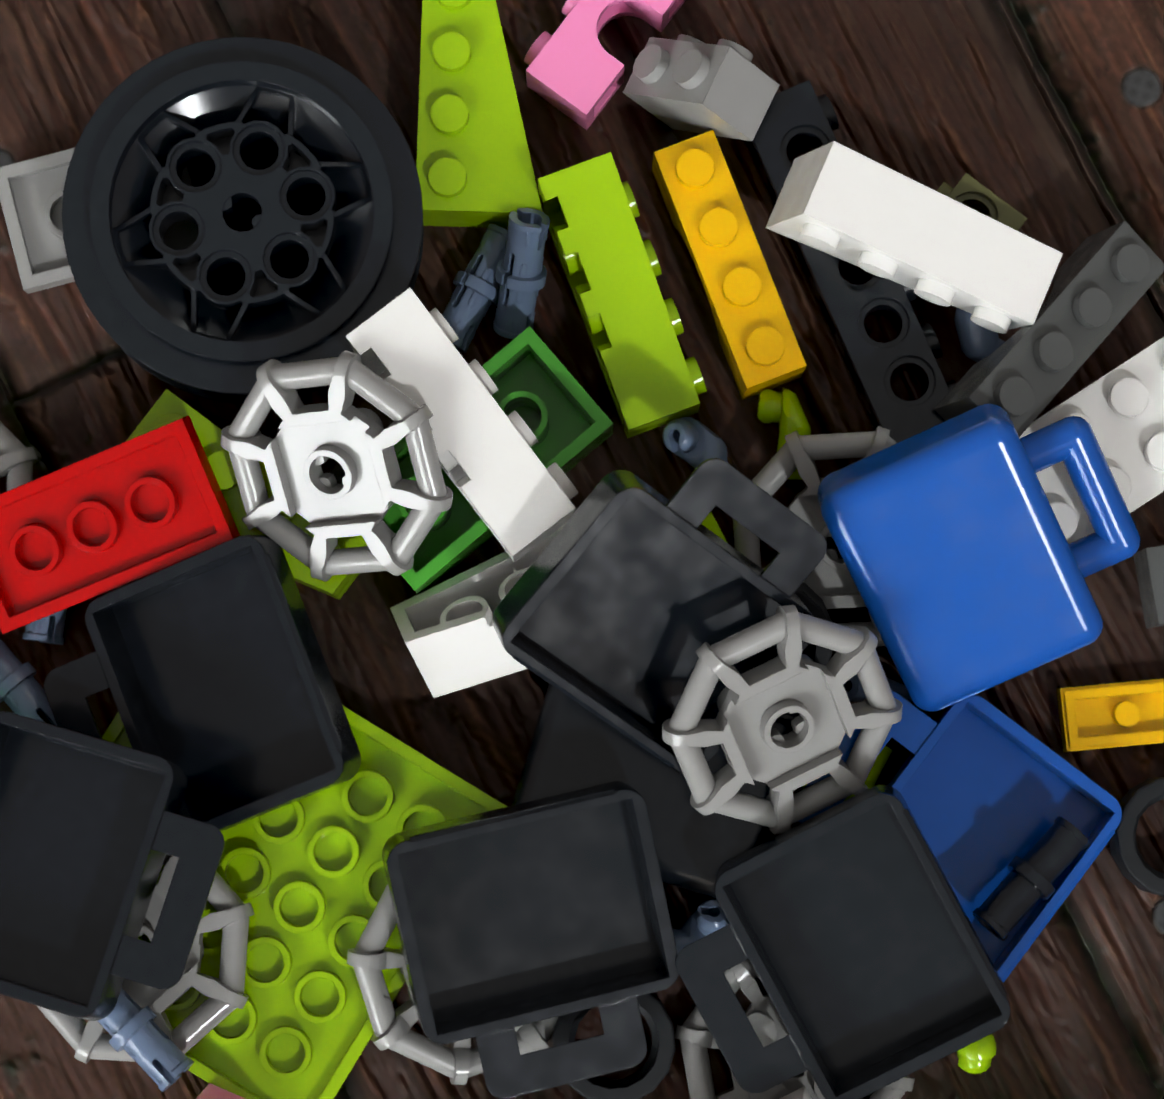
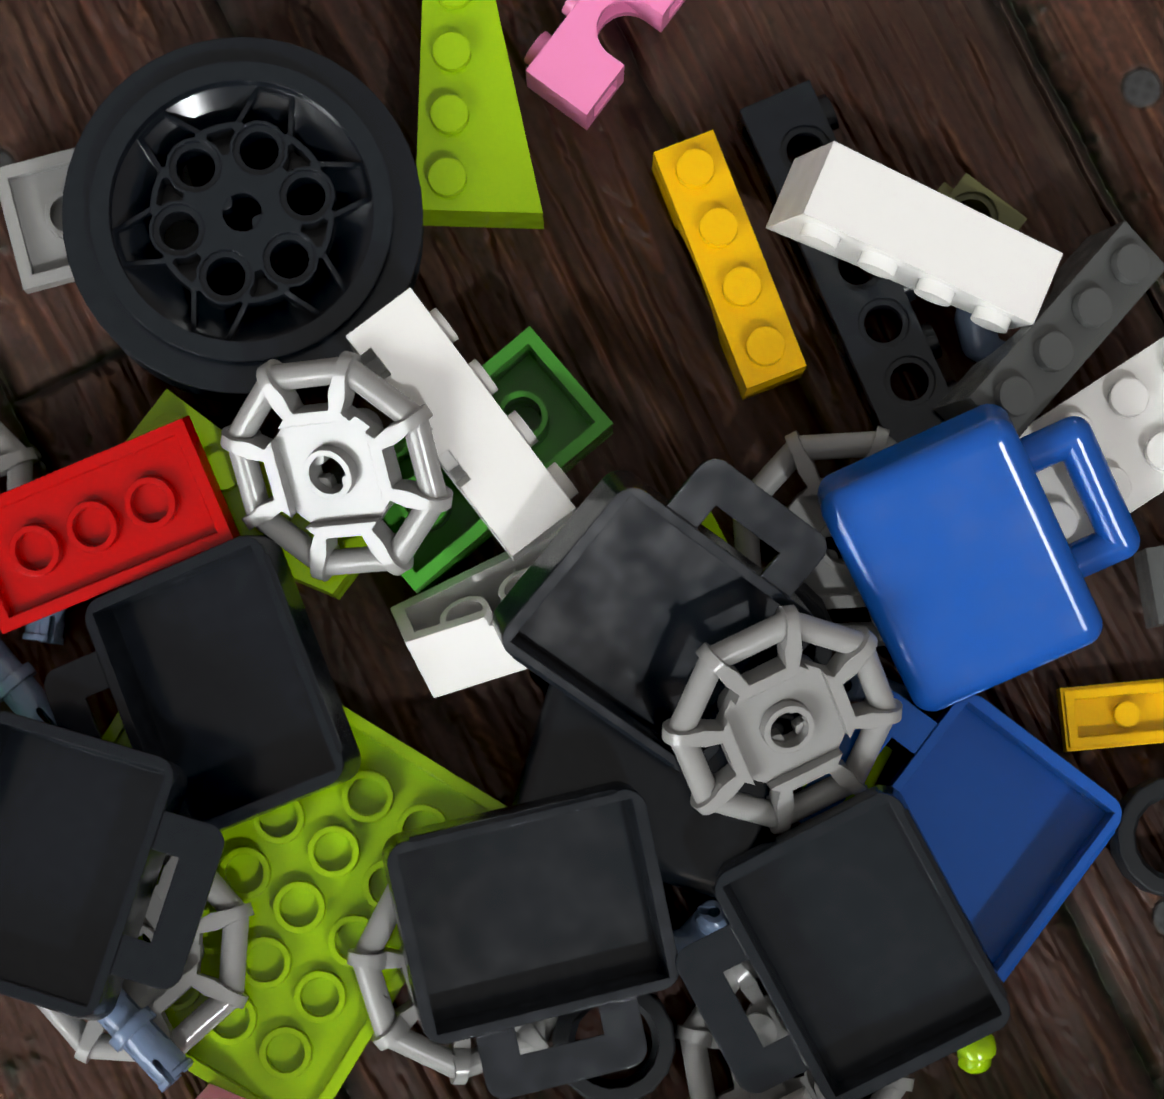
sand blue pin [442,223,508,353] -> none
sand blue pin [493,208,550,339] -> none
lime wedge [538,152,707,439] -> none
light grey brick [623,34,780,141] -> none
sand blue arm [662,417,728,469] -> none
lime arm [757,387,811,480] -> none
black pin [972,816,1090,941] -> none

